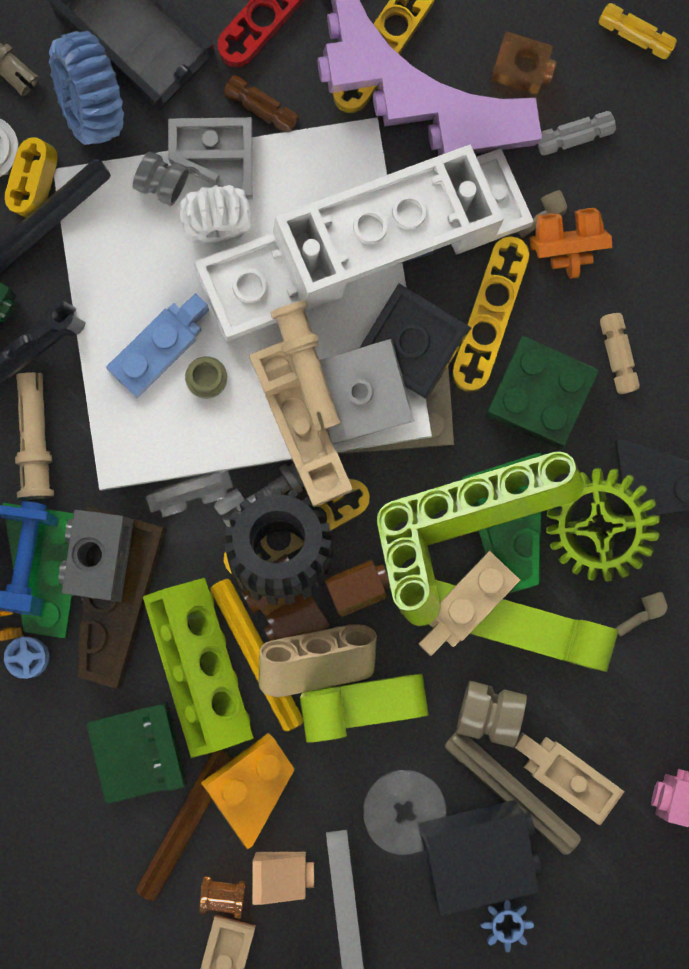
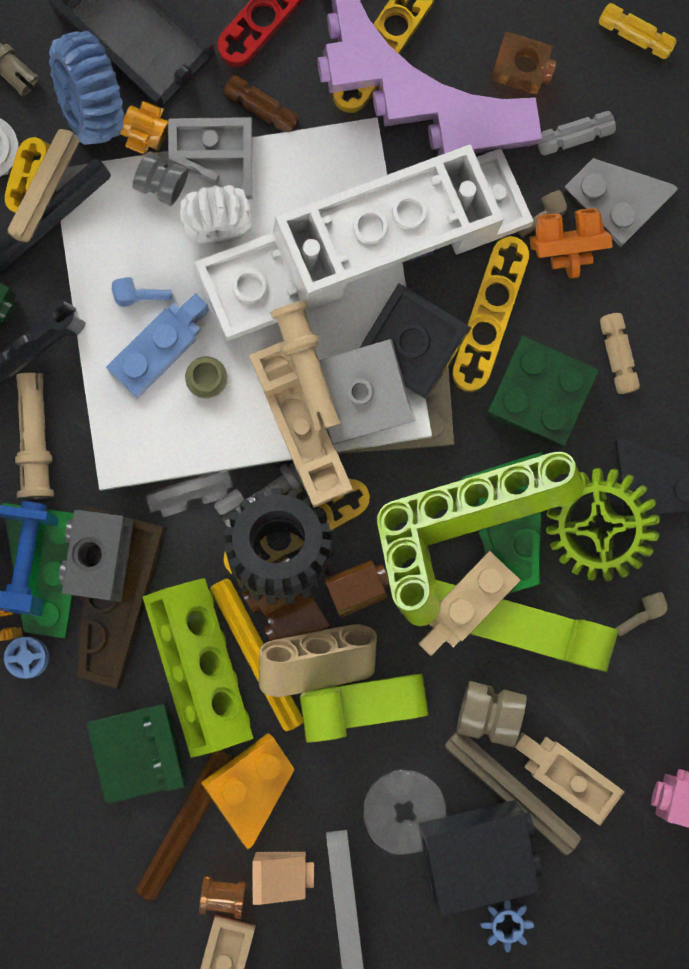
none -> tan axle [8,129,80,242]
none -> medium blue hand [111,277,172,307]
none -> light orange gear [120,101,168,154]
none -> light grey wing [563,158,678,247]

